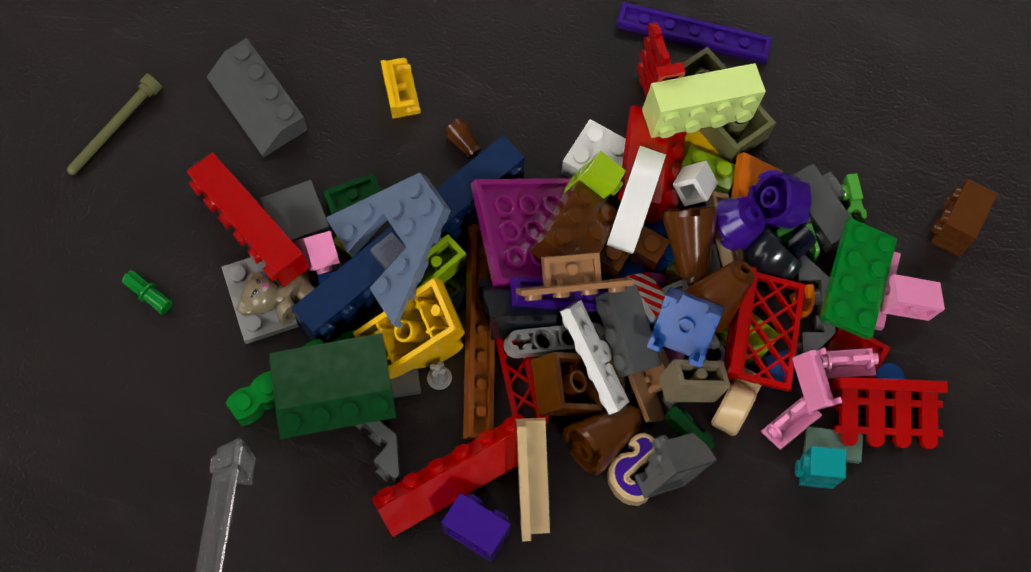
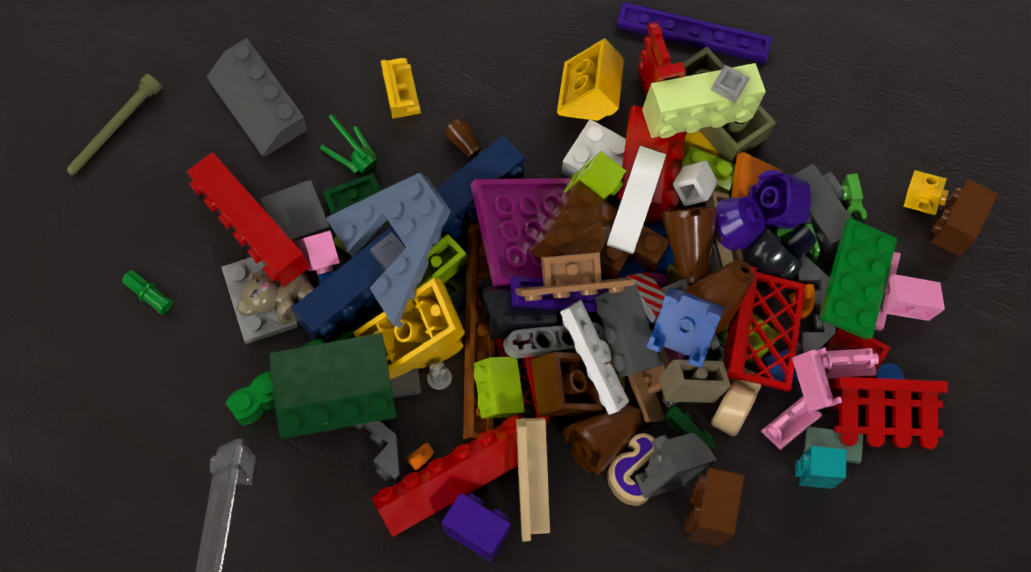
none -> green plant [320,115,378,175]
none -> orange tile [406,443,434,470]
none -> lime brick [473,357,525,419]
none -> yellow slope [557,38,624,121]
none -> reddish brown brick [684,468,744,547]
none -> light grey tile [711,65,749,103]
none -> yellow brick [904,170,949,215]

